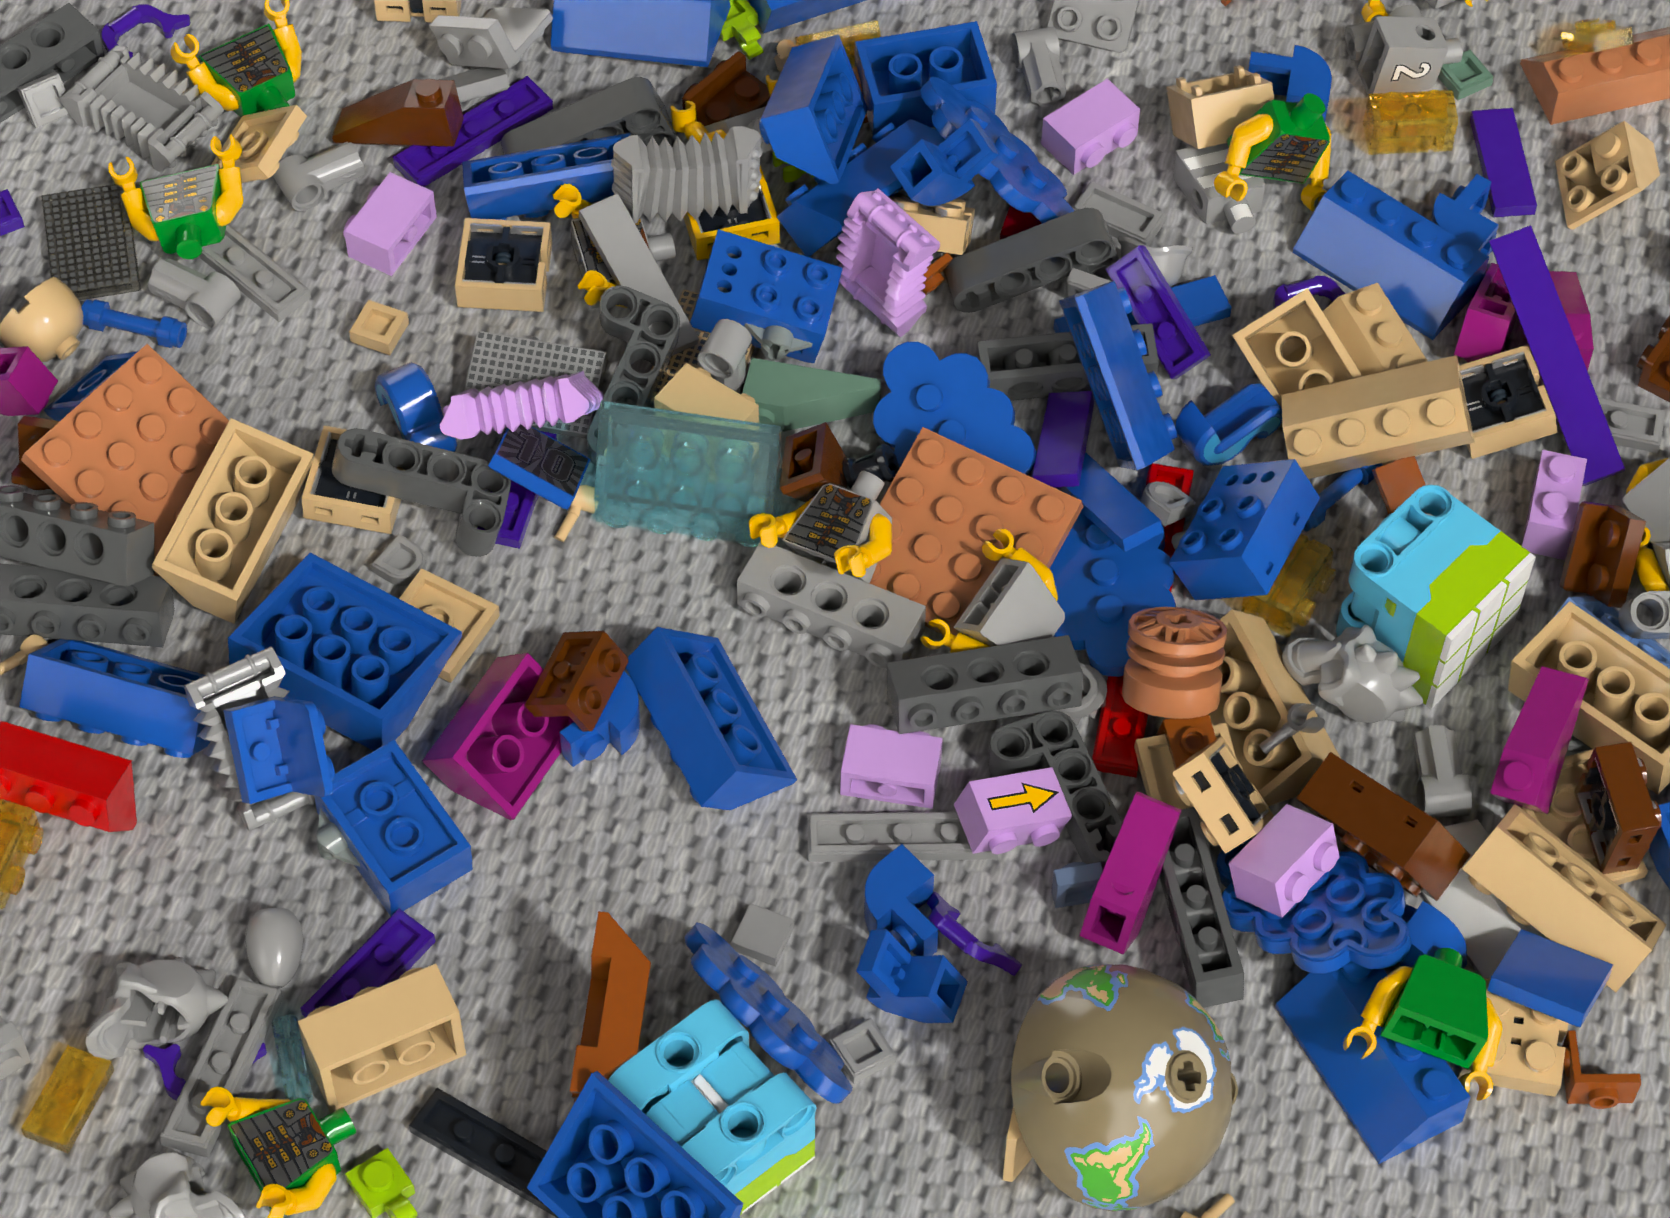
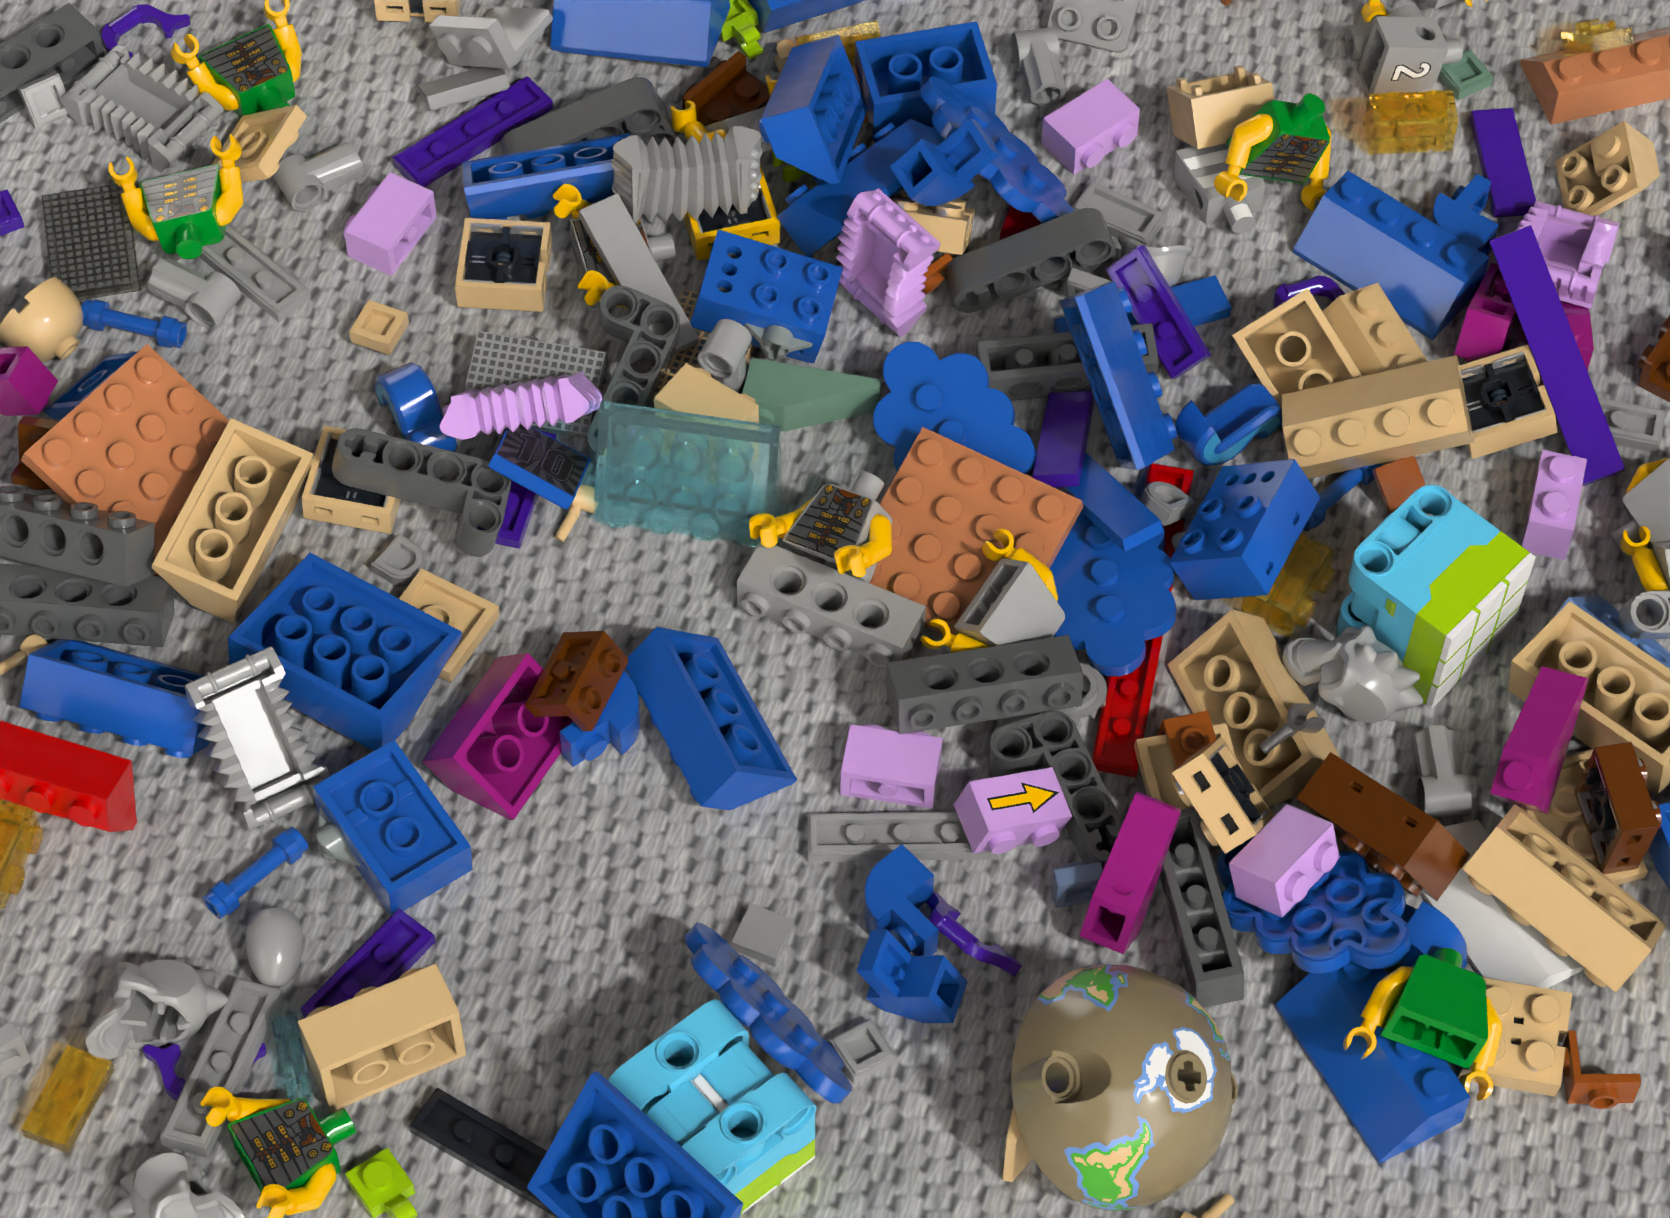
blue bracket [223,696,335,804] -> none
reddish brown slope [332,79,464,147] -> none
dark orange wedge [570,911,651,1103] -> none
reddish brown slope [779,422,847,502] -> none
black bush [842,444,900,490] -> none
nougat wheel [1122,607,1227,719] -> none
blue brick [1248,45,1332,121] -> none
blue tile [1487,929,1613,1027] -> none
reddish brown bracket [1559,501,1646,608] -> none
none -> blue bar [202,826,309,919]
none -> lavender piece [1517,201,1620,309]

